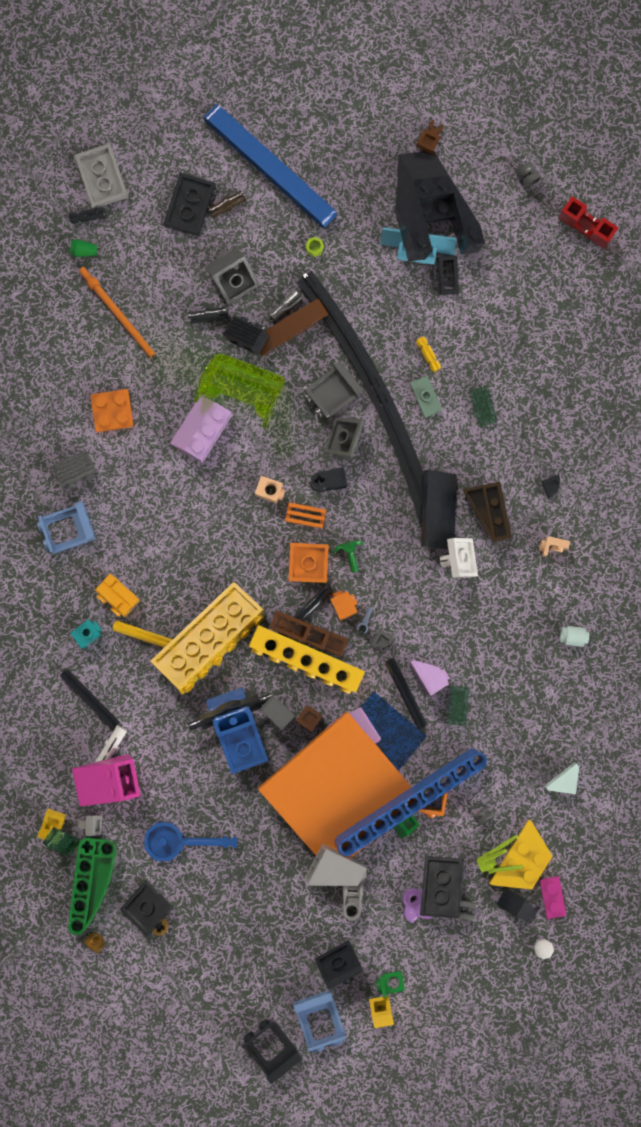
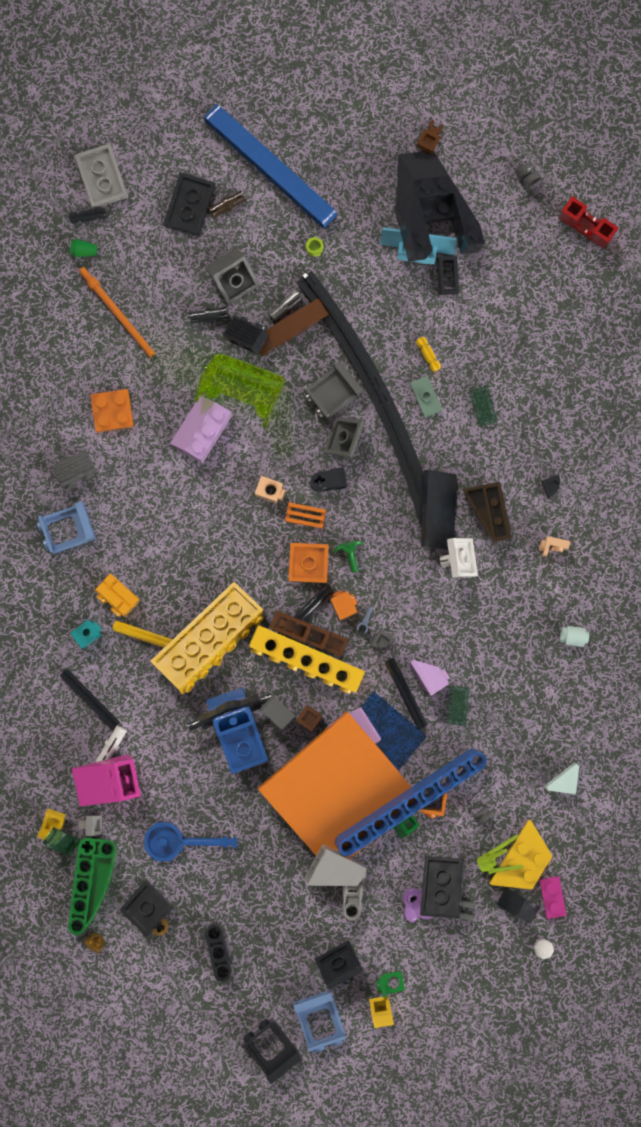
none -> black beam [205,922,232,982]

